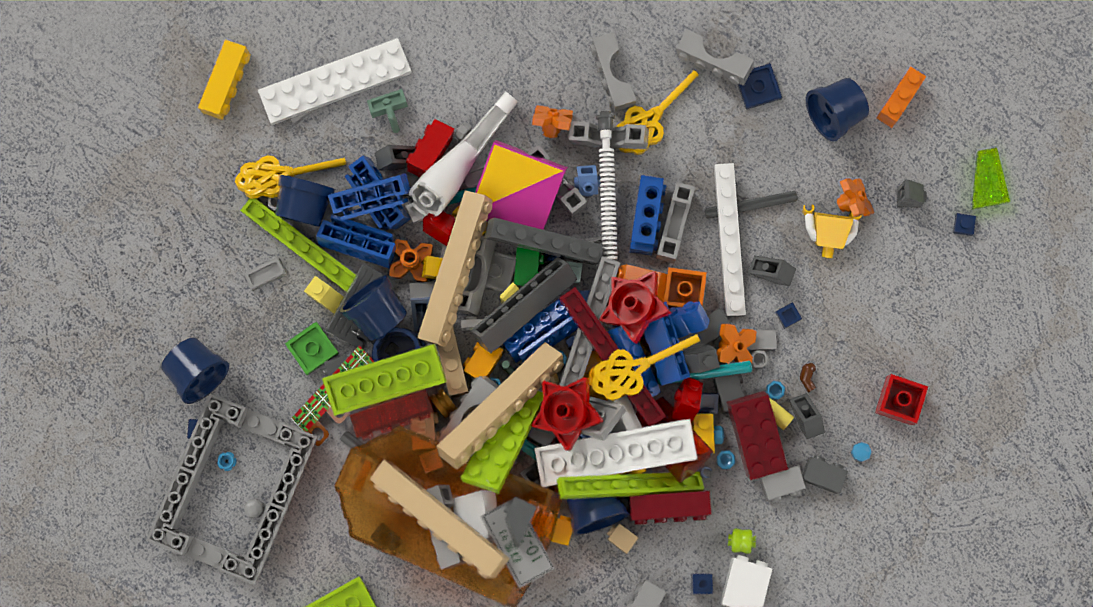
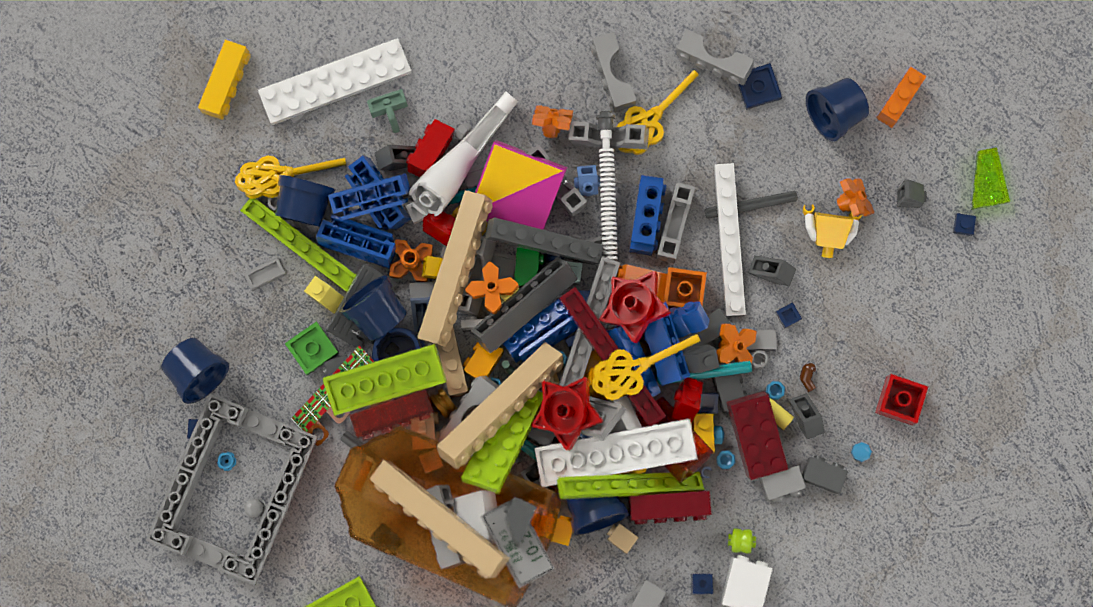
none -> orange plant [465,262,519,315]

